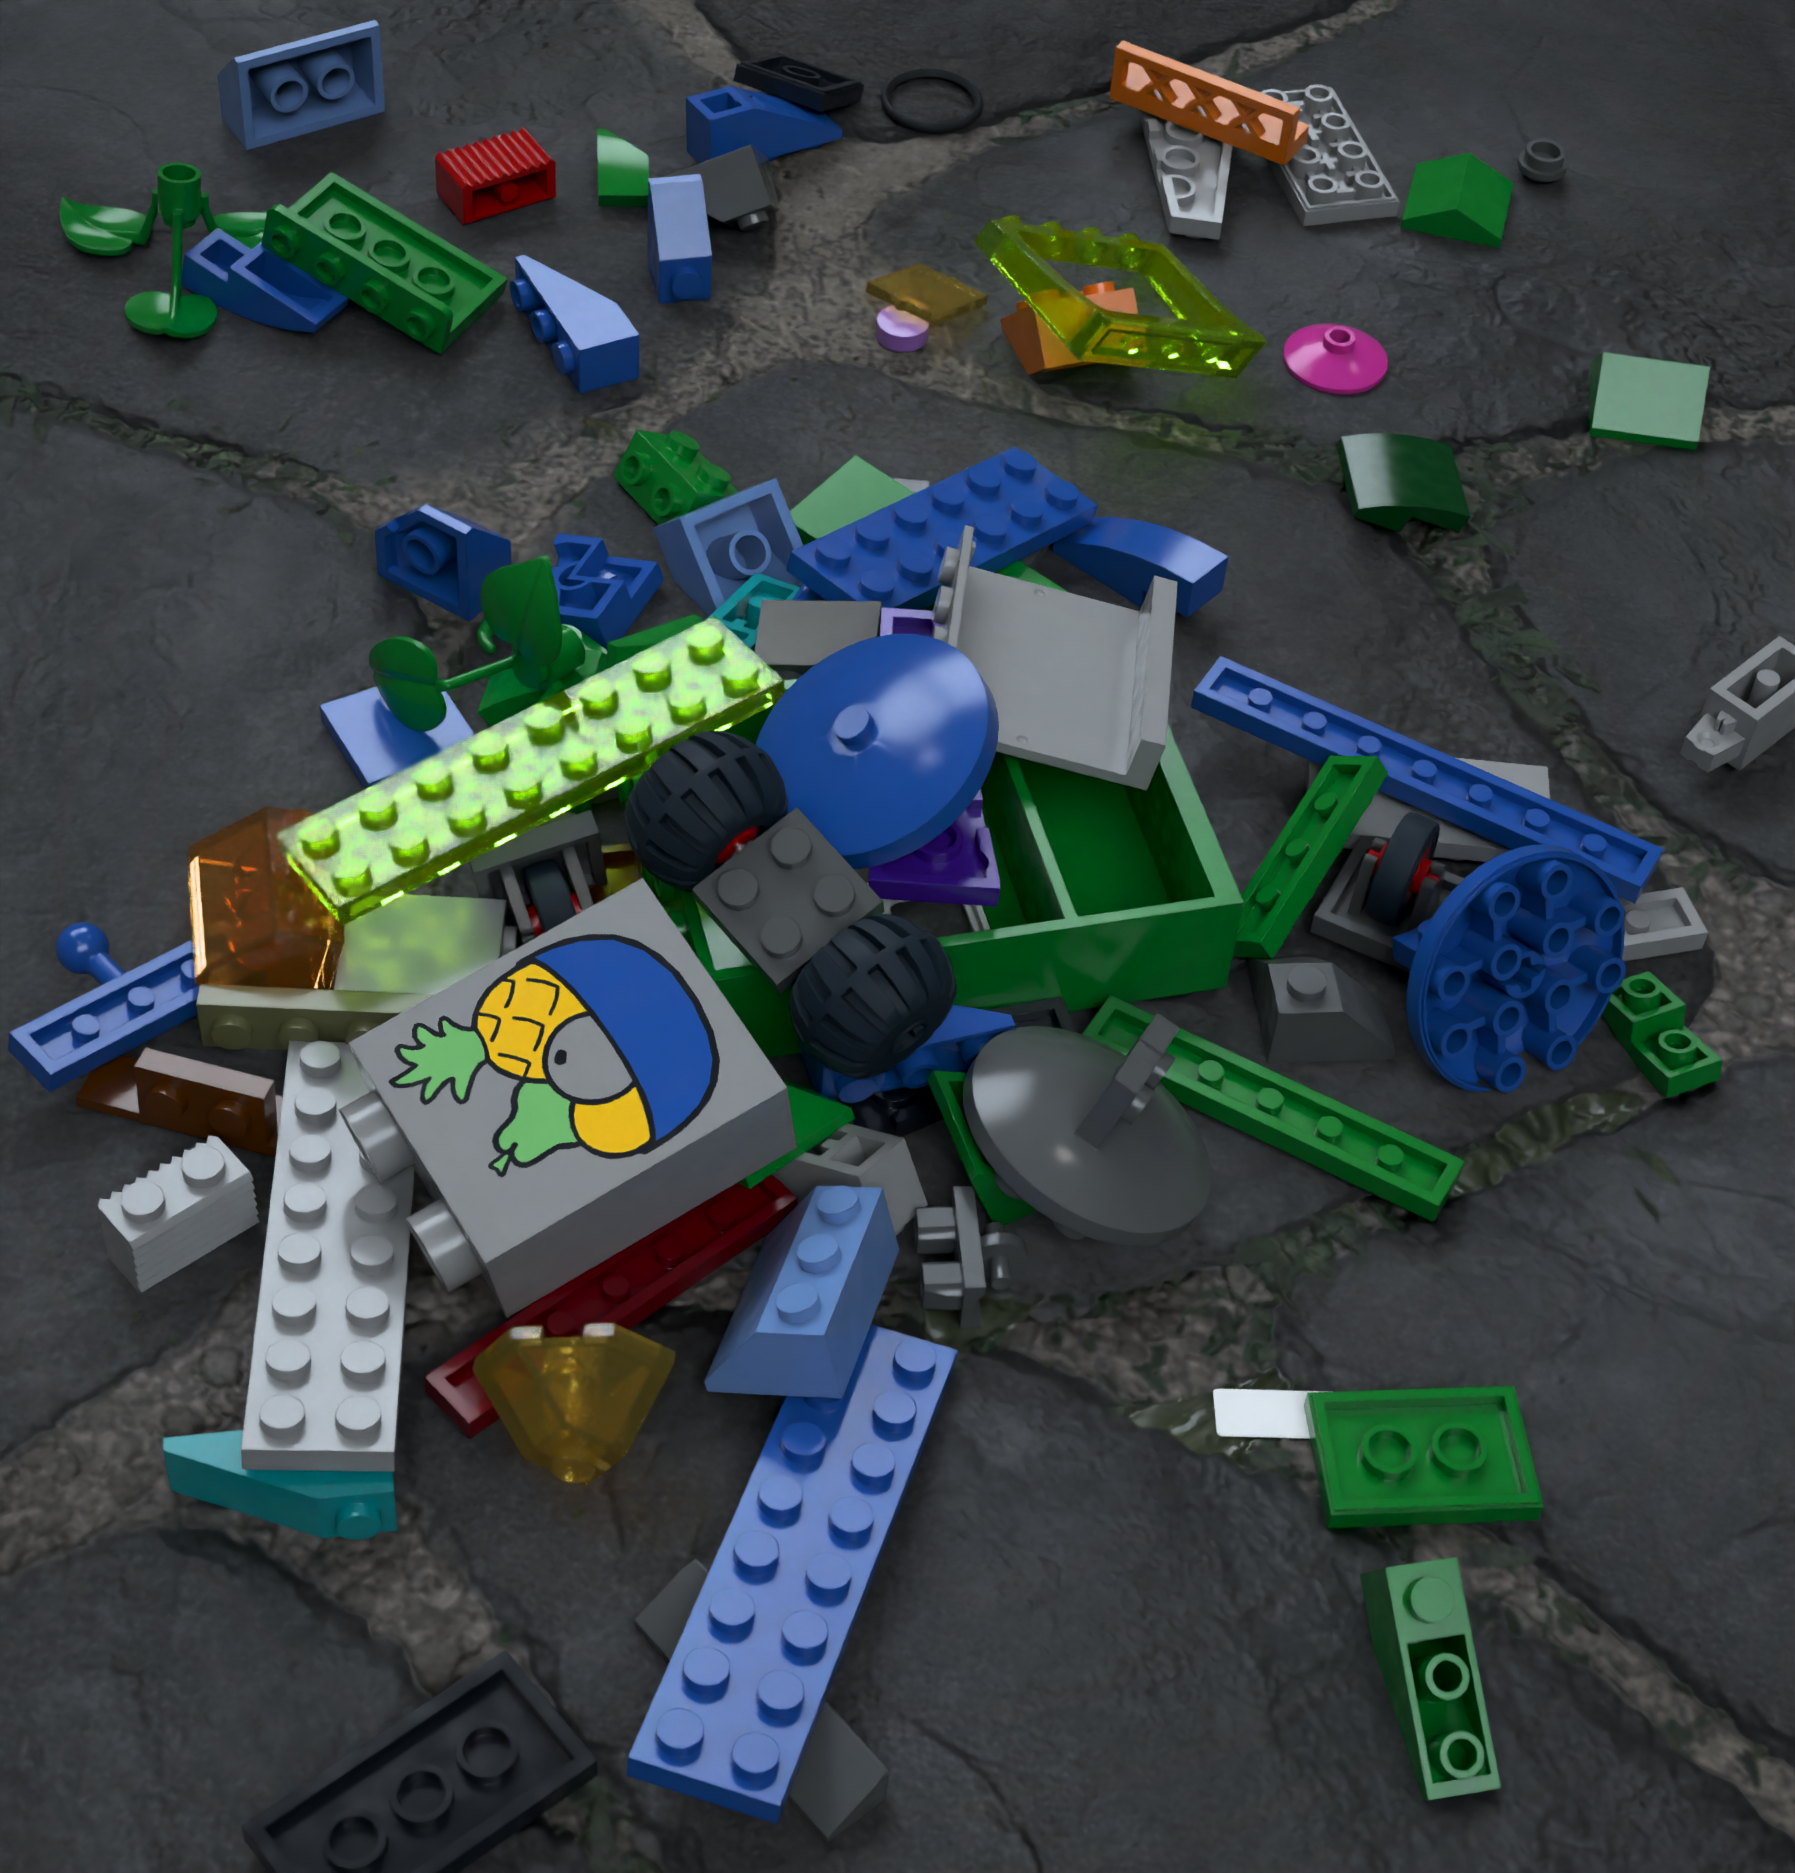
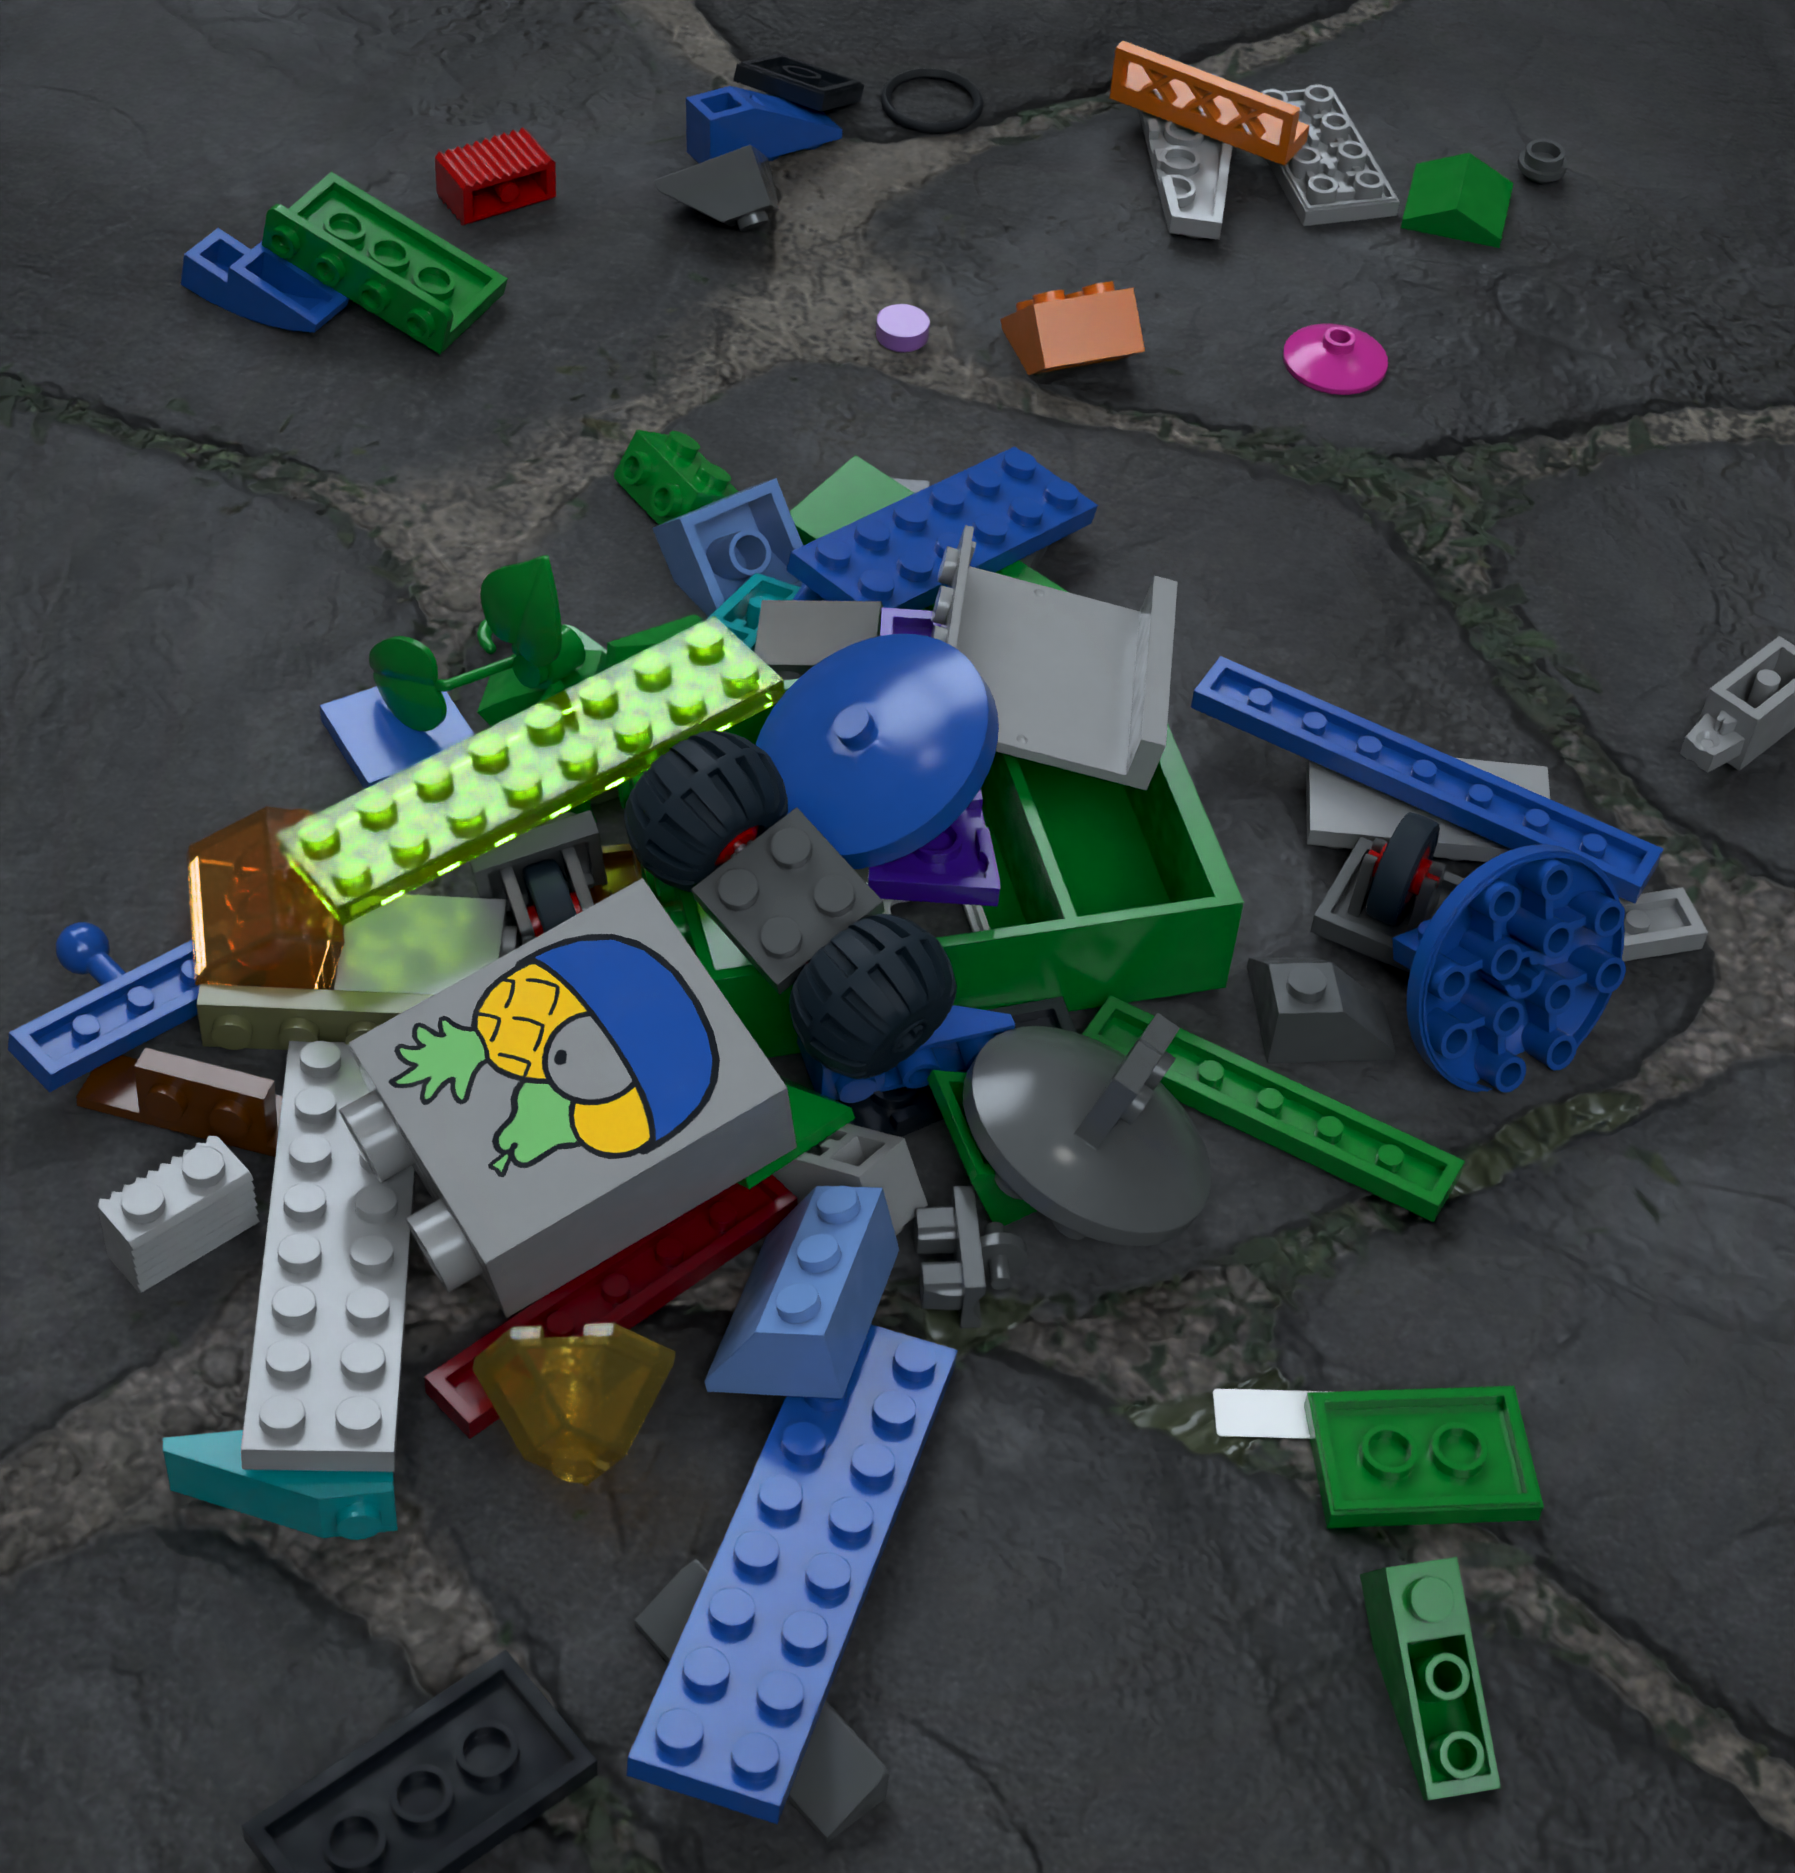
green plant [60,162,267,338] -> none
medium blue slope [217,20,385,150] -> none
blue slope [375,504,512,622] -> none
blue slope [510,255,639,393] -> none
blue slope [552,533,664,650] -> none
green slope [597,129,649,207] -> none
slope [647,174,712,304] -> none
clear yellow piece [865,263,988,326] -> none
clear neon green windscreen [974,215,1267,378] -> none
blue slope [1053,517,1229,618] -> none
green plate [1233,755,1388,959] -> none
dark green slope [1336,433,1470,533] -> none
slope [1589,352,1710,450] -> none
green slope [1602,971,1722,1098] -> none

